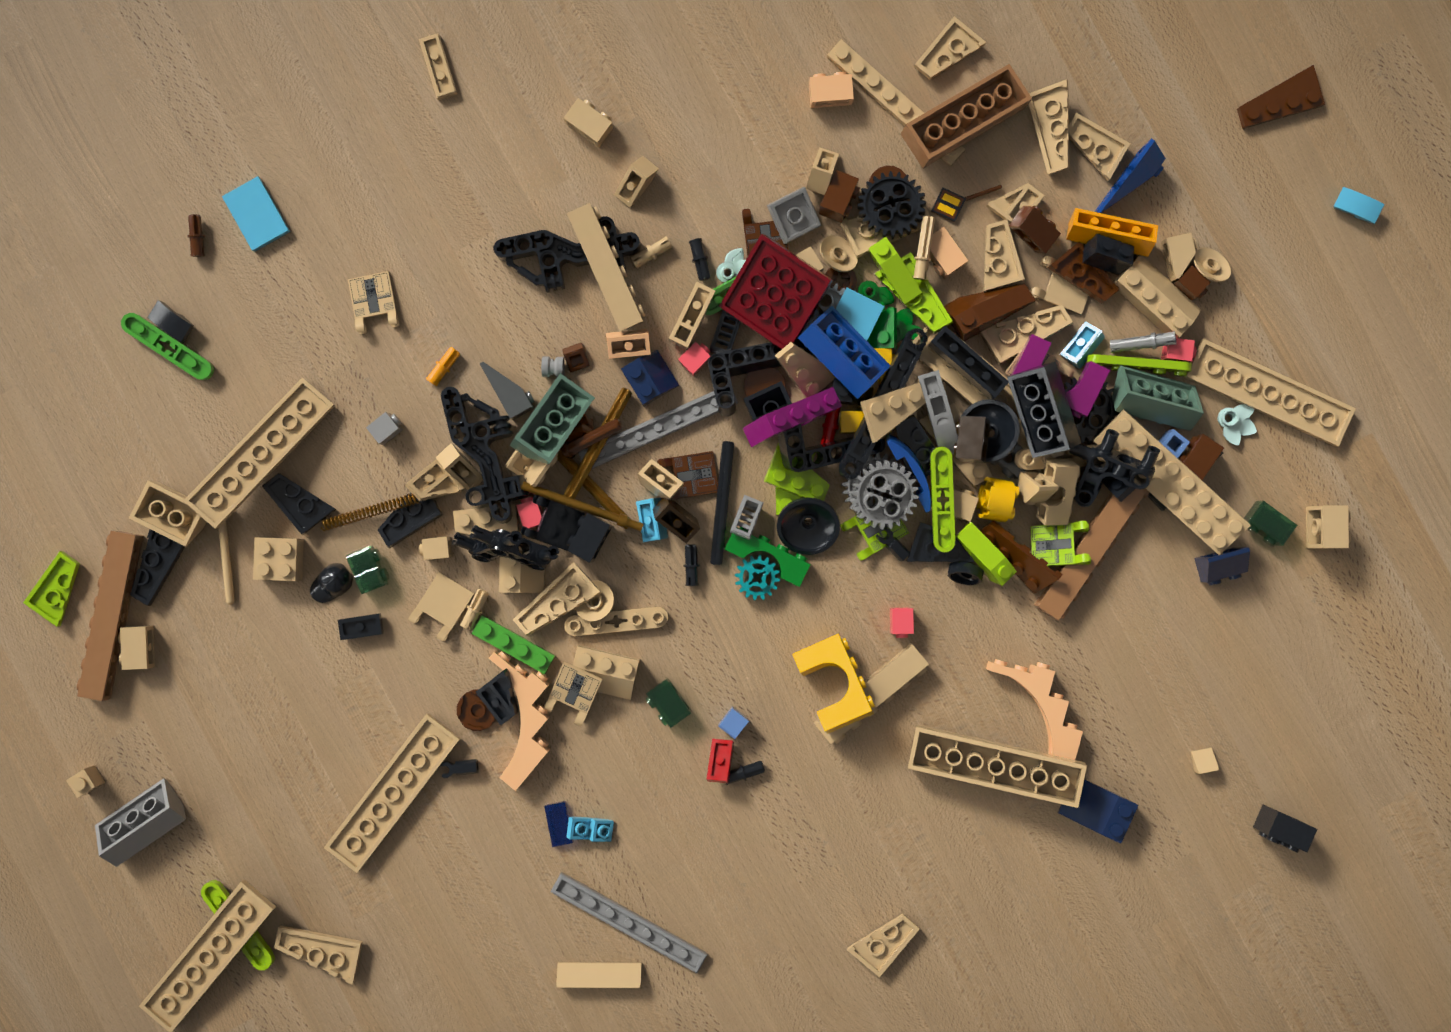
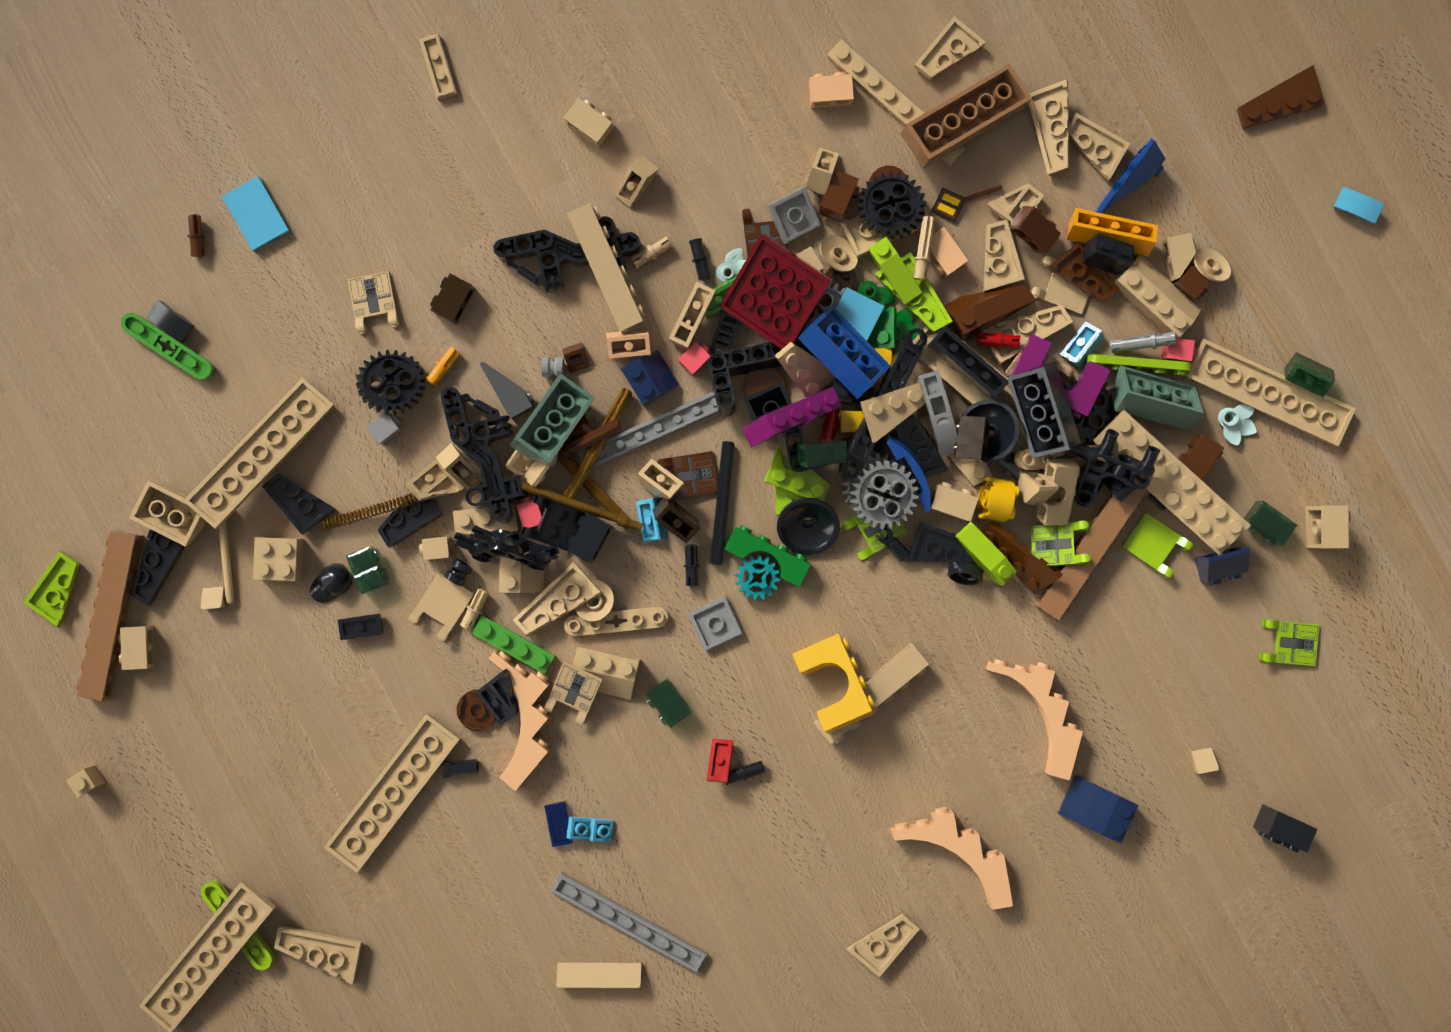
light grey slope [95,778,186,867] -> none
medium blue piece [718,706,749,739] -> none
light grey slope [730,495,764,540] -> none
coral brick [890,608,914,638] -> none
tan brick [908,724,1087,808] -> none
lime piece [930,447,955,552] -> none
medium blue brick [1159,429,1190,458] -> none
none -> tan slope [201,587,226,610]
none -> black gear [356,350,426,415]
none -> dark brown brick [430,273,476,325]
none -> black wheel [444,558,473,587]
none -> light grey tile [688,596,743,652]
none -> clear green brick [797,439,848,467]
none -> light nougat arch [891,807,1013,910]
none -> red pin [977,332,1021,349]
none -> lime flag [1121,513,1194,578]
none -> lime flag [1259,619,1319,666]
none -> clear green brick [1284,352,1335,397]

